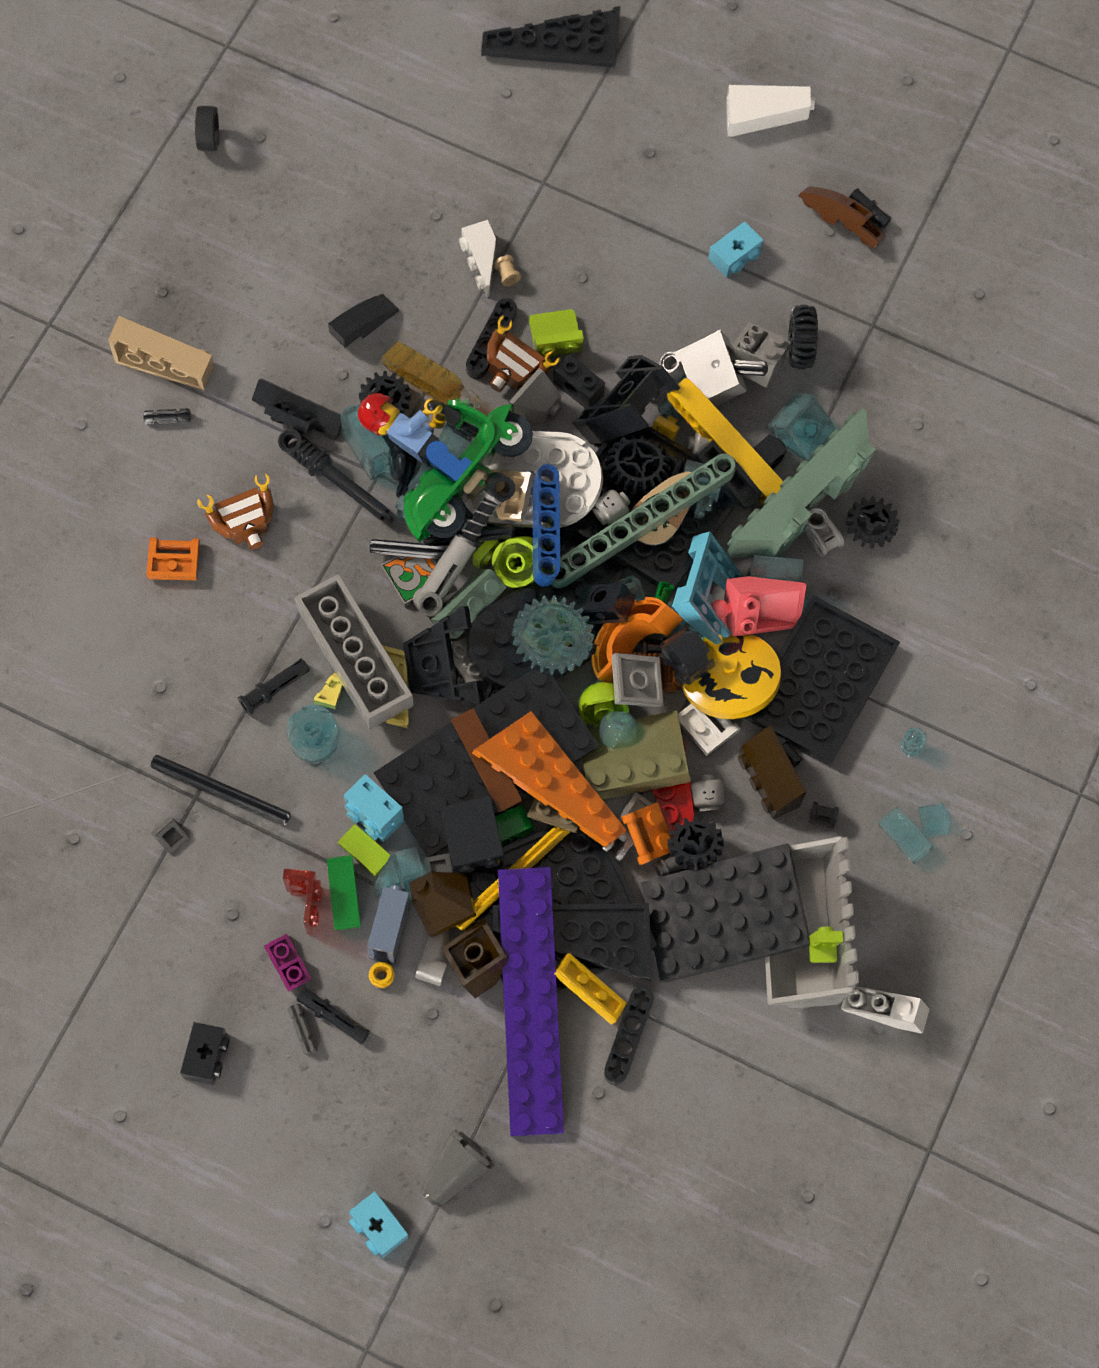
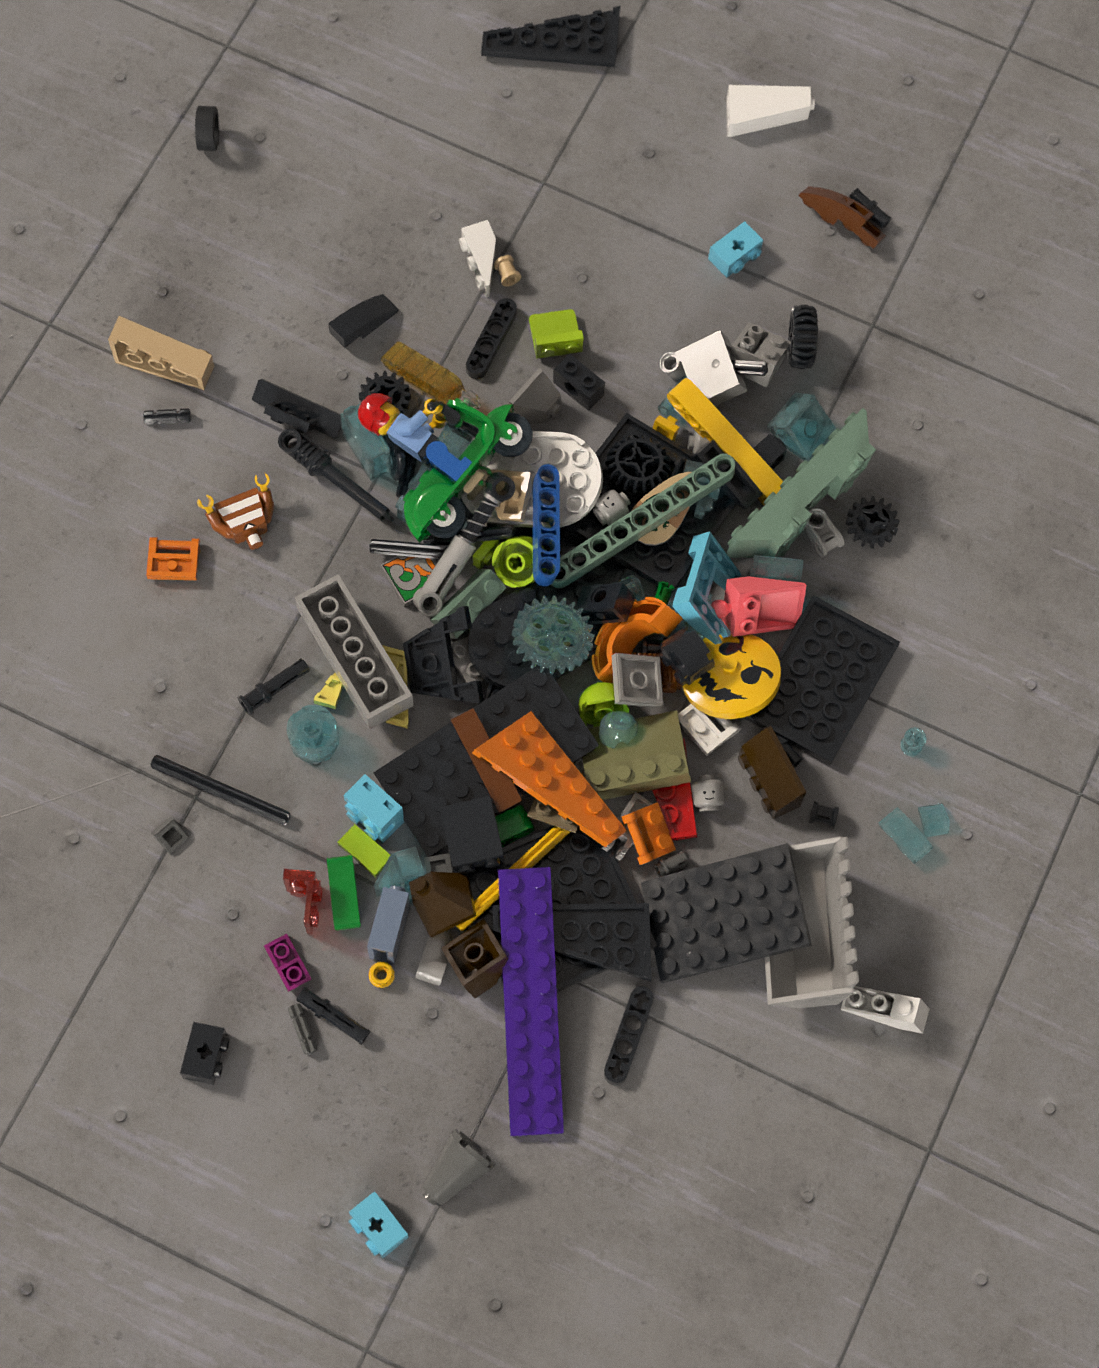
dark orange torso [487,316,561,392] -> none
yellow tile [554,953,627,1025] -> none
black wedge [572,355,680,444] -> none
black gear [667,816,724,870] -> none
lime bracket [809,927,843,963] -> none

